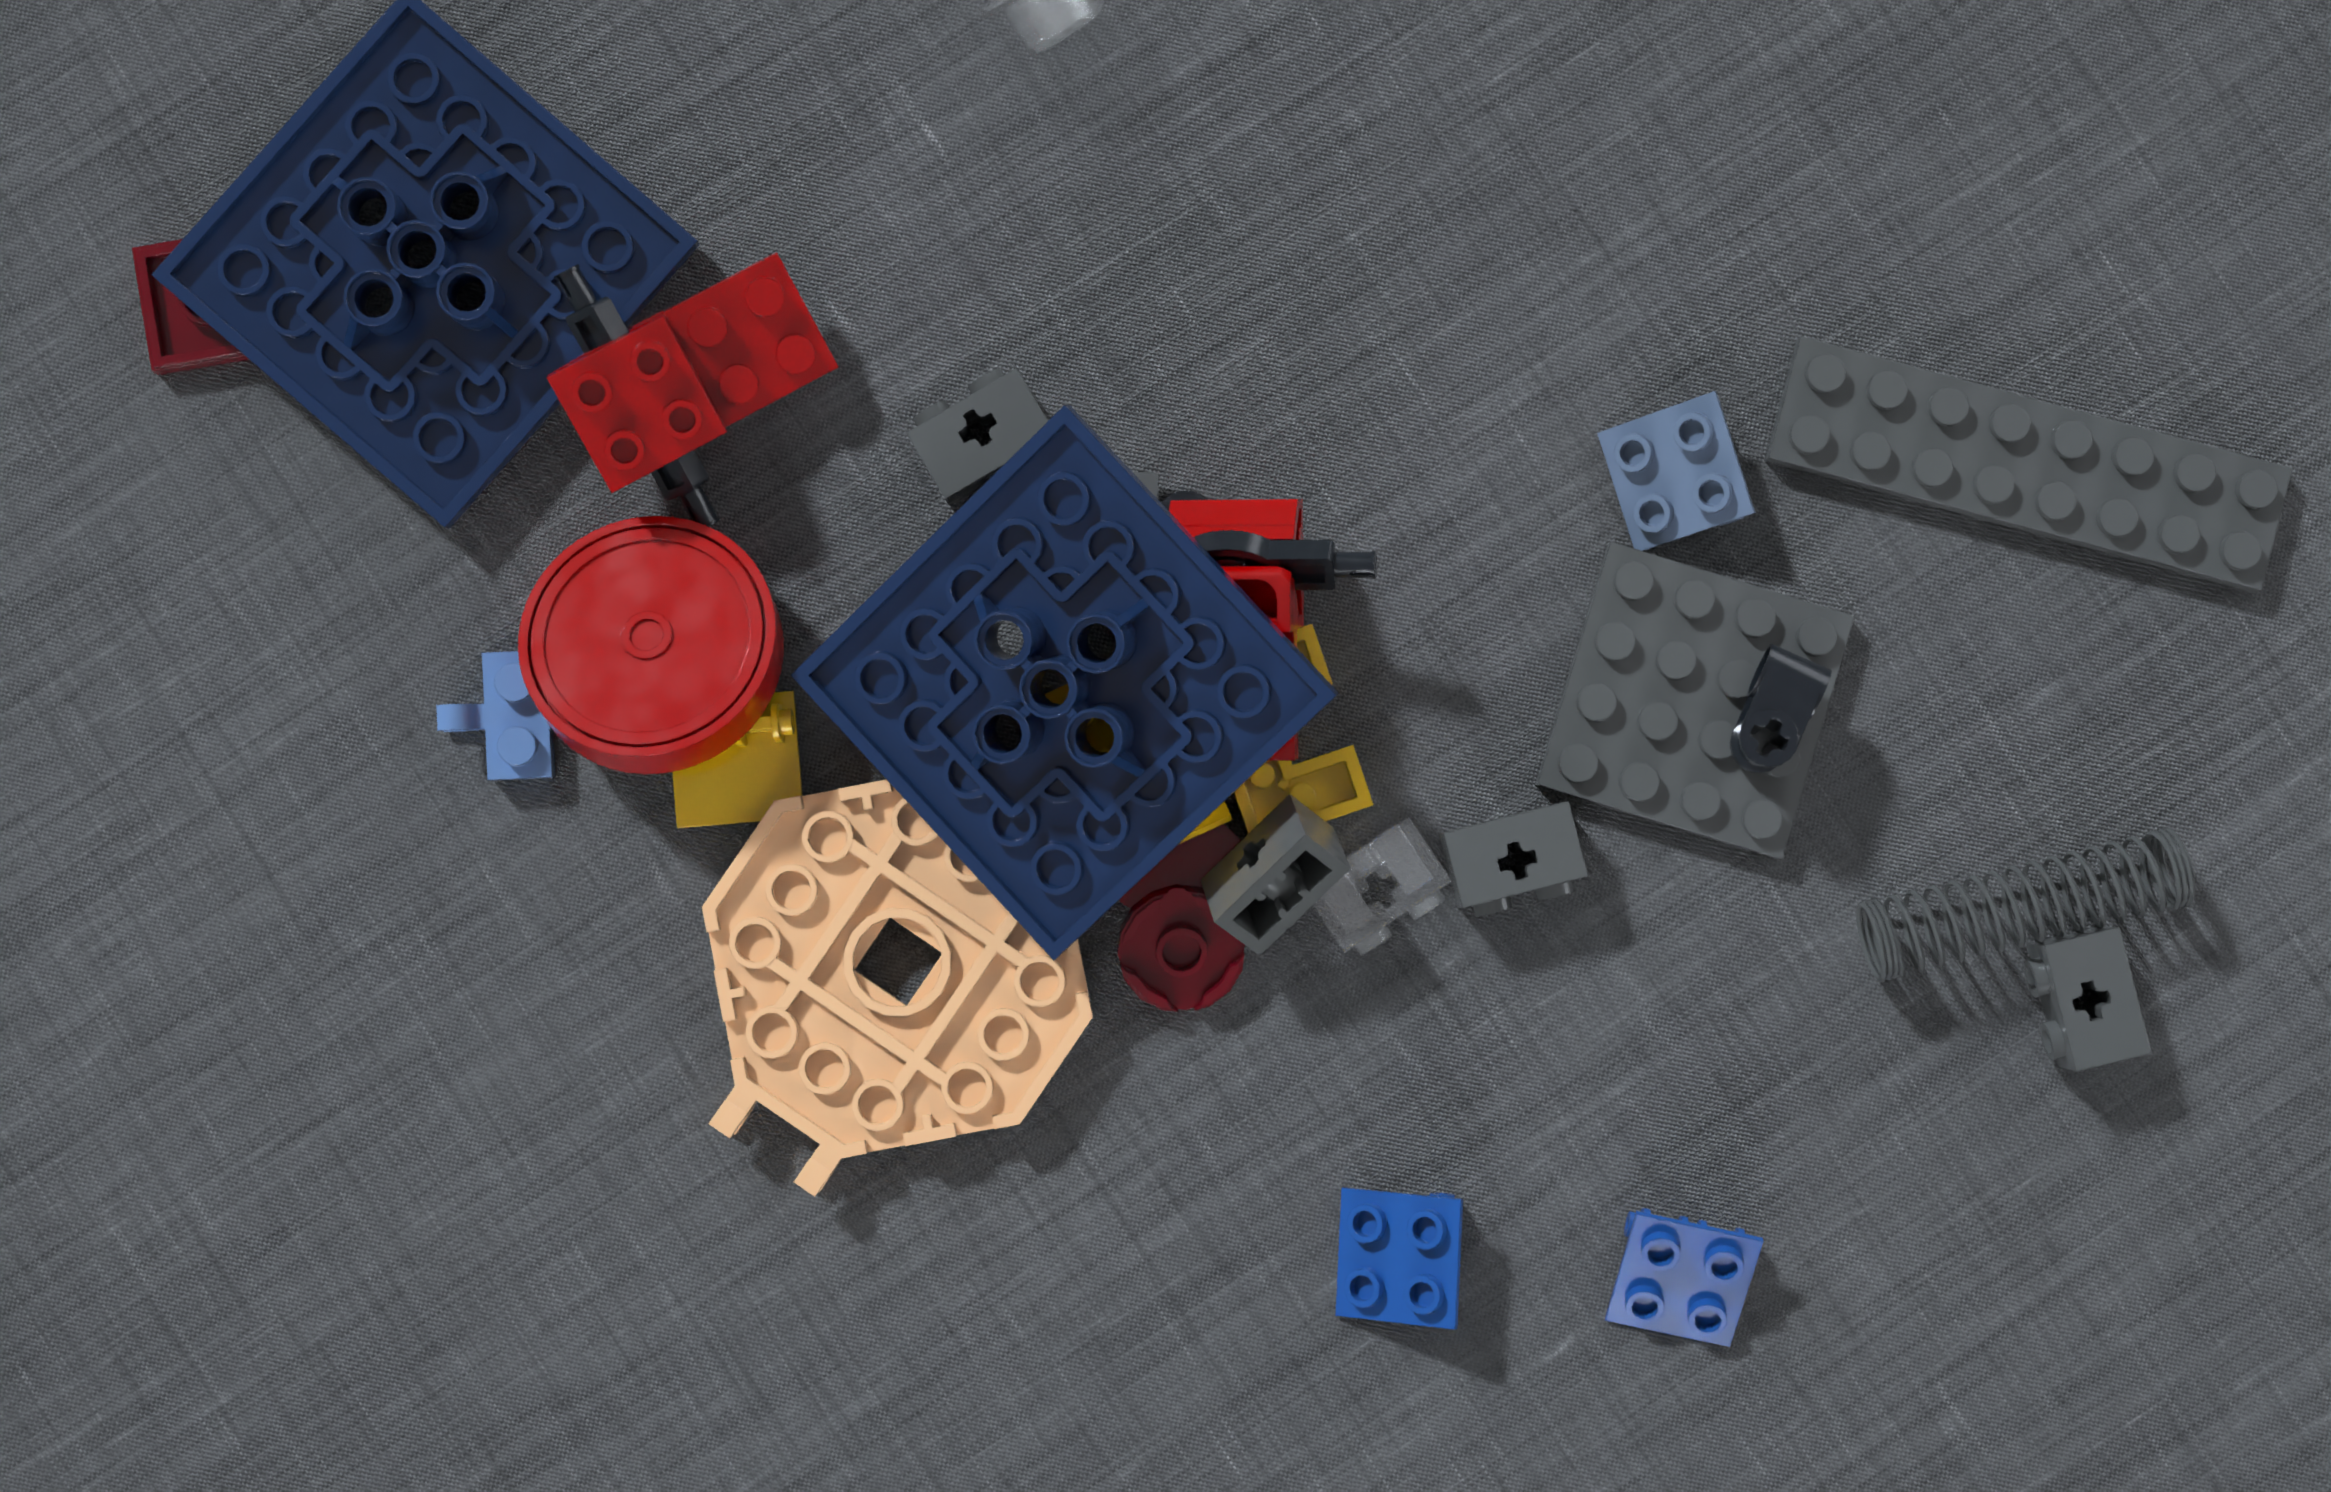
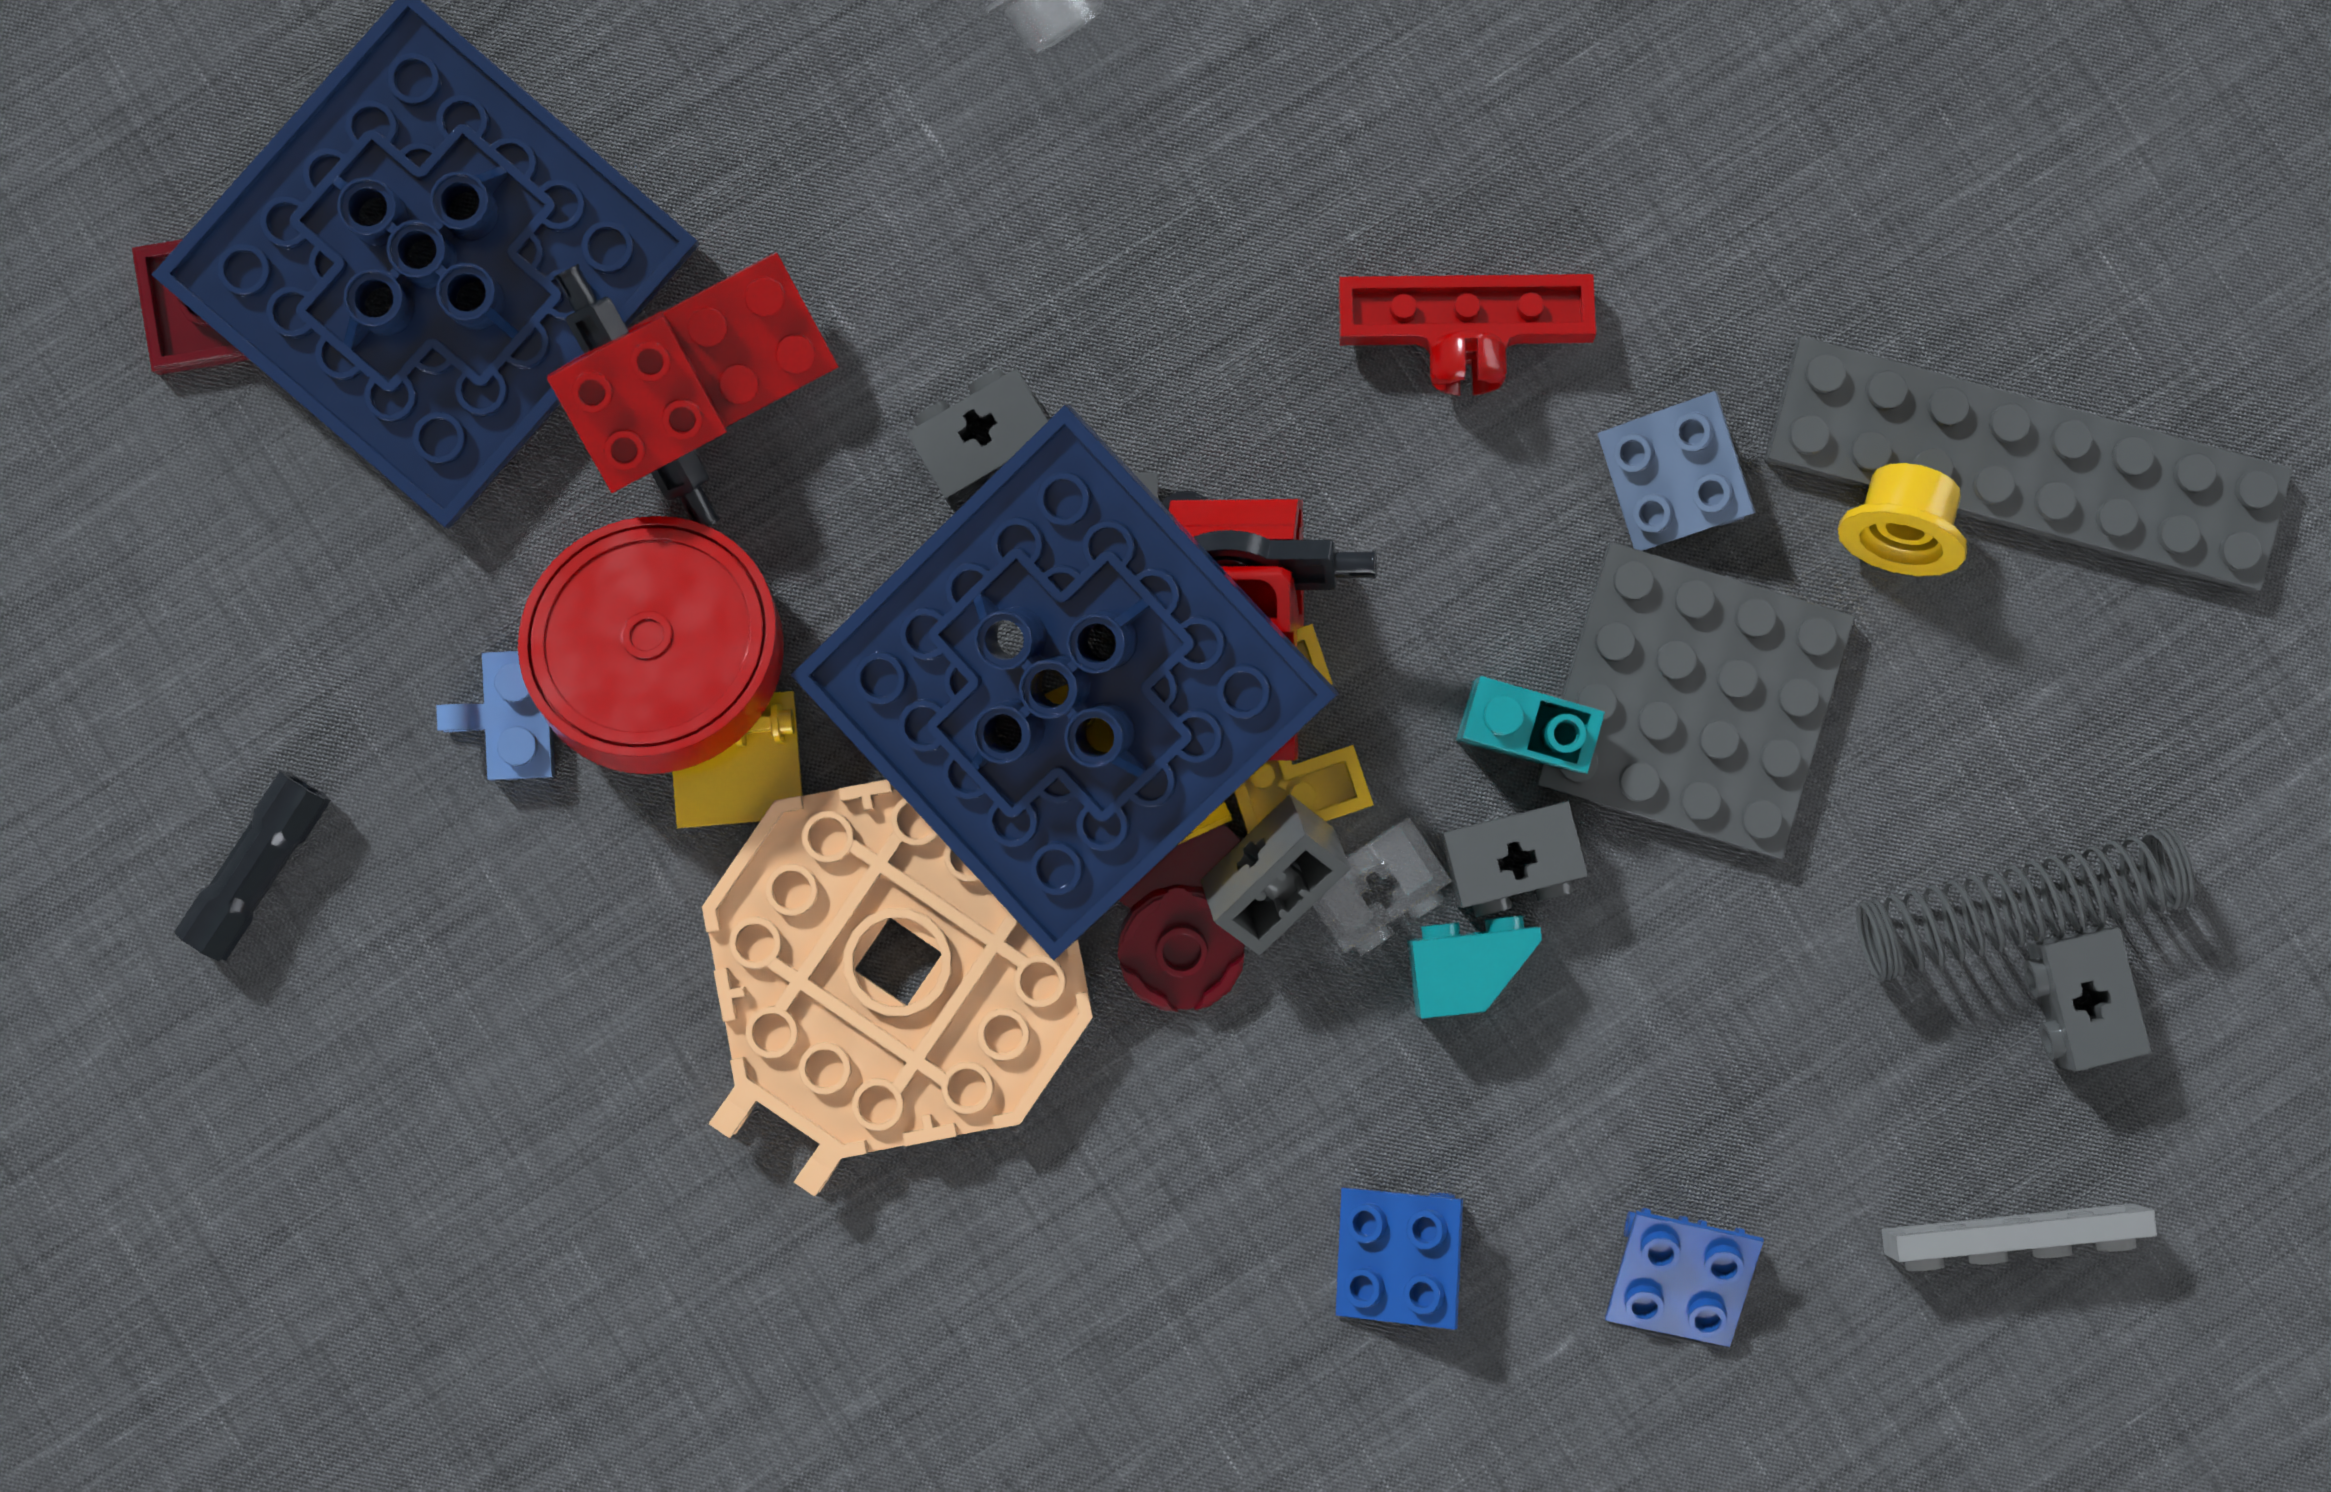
black piece [1730,644,1832,773] -> none
none -> black axle [174,771,331,961]
none -> red plate [1338,274,1596,396]
none -> teal slope [1407,915,1542,1019]
none -> teal slope [1456,676,1605,774]
none -> yellow piece [1838,463,1967,576]
none -> light grey plate [1882,1203,2157,1271]

